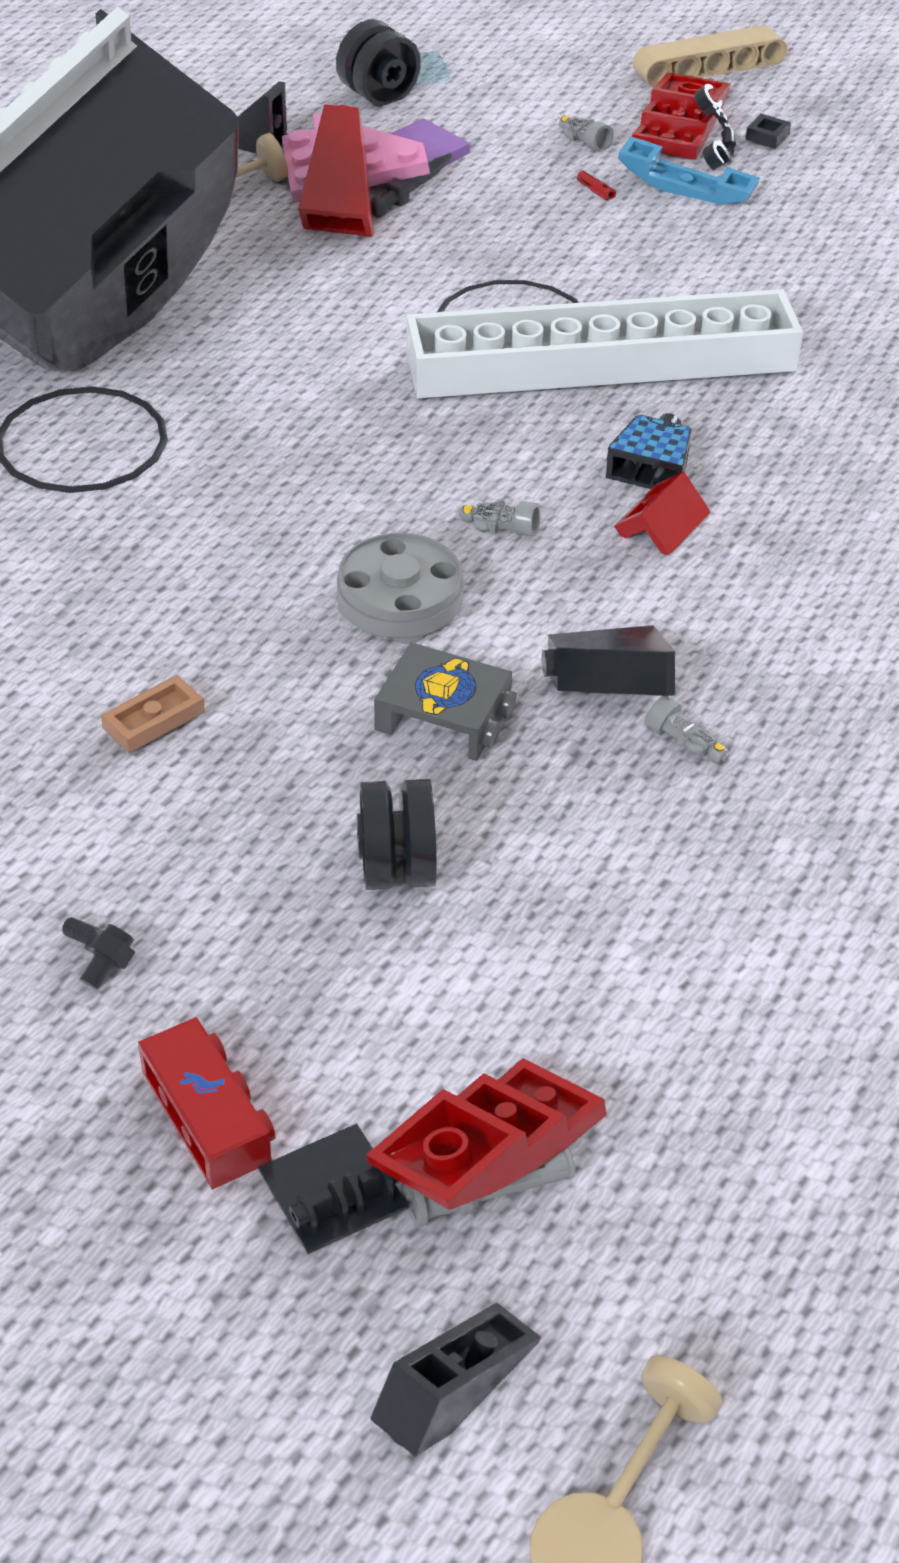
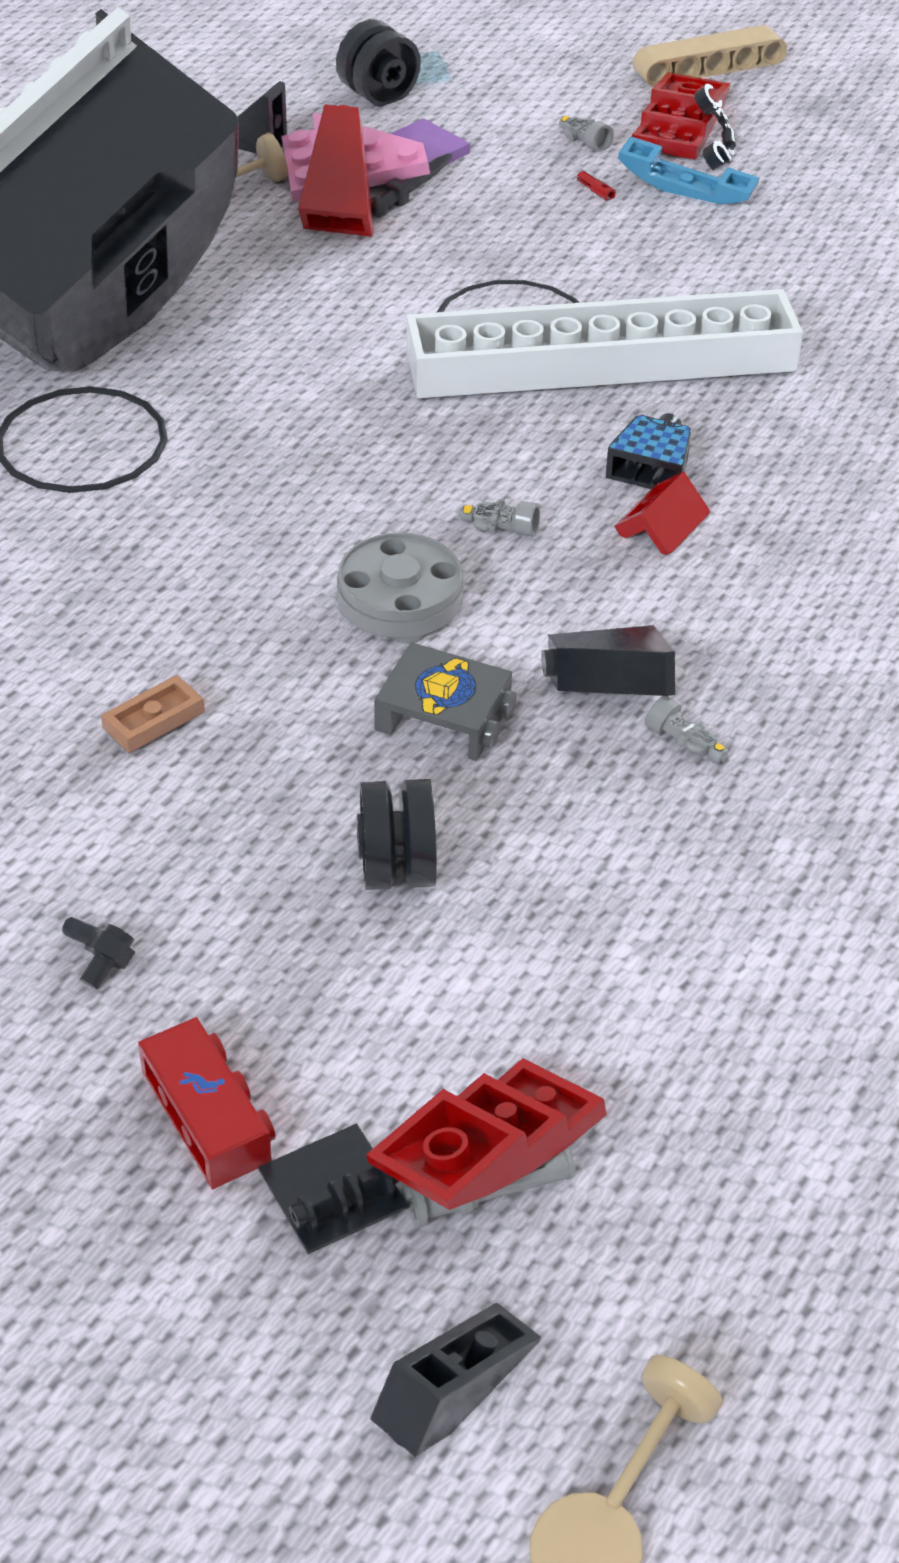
black plate [745,113,791,149] -> none

